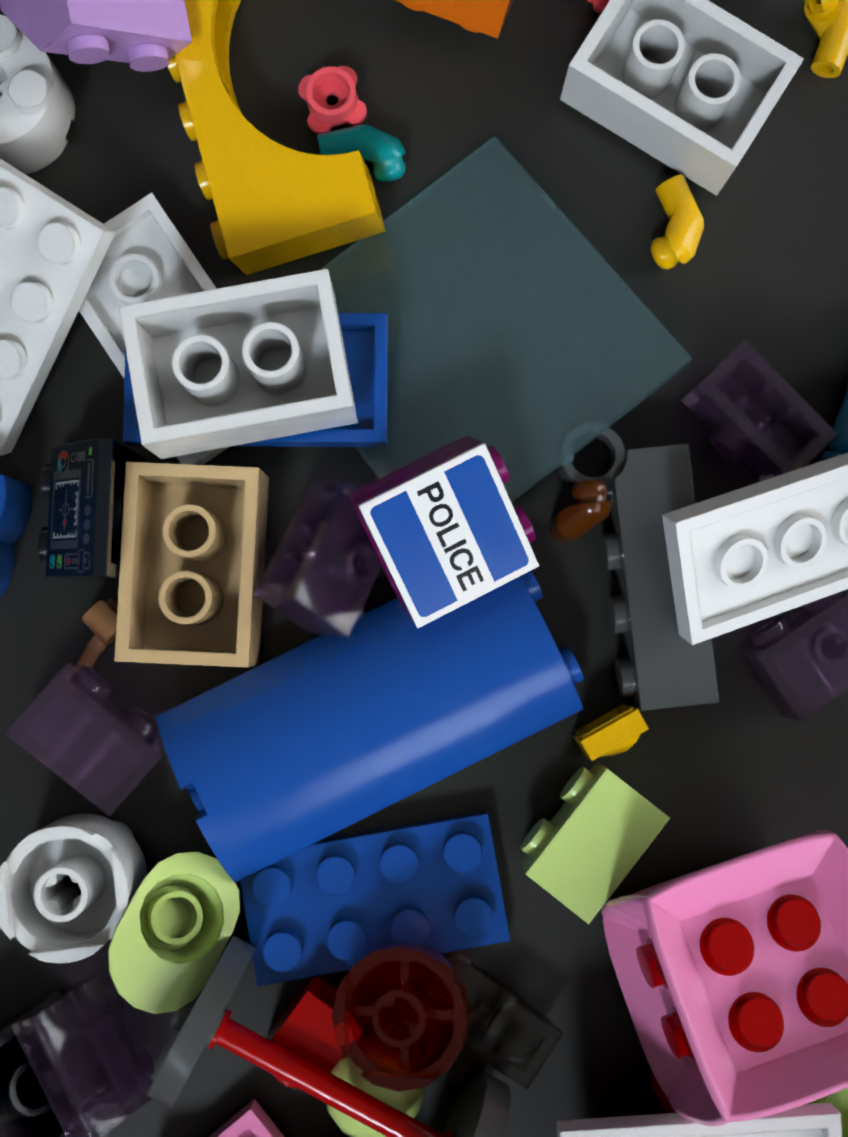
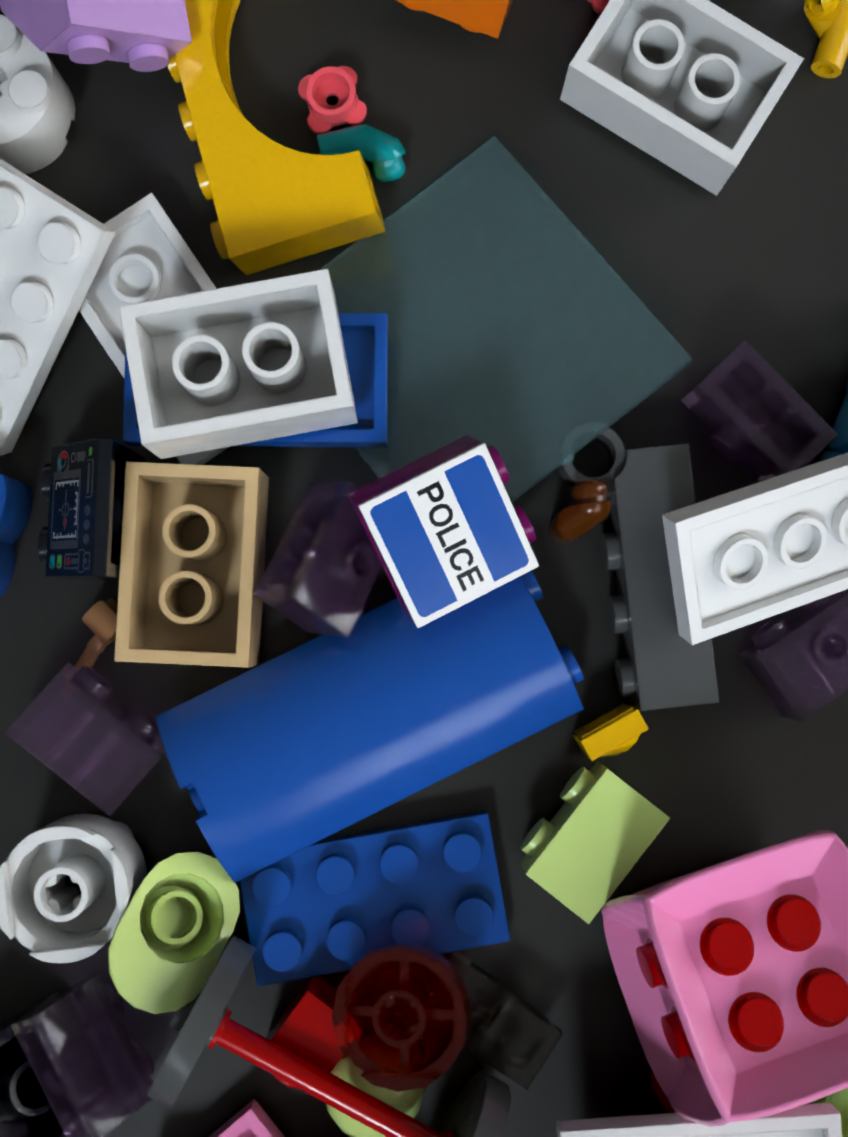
yellow arm [650,174,704,270] -> none

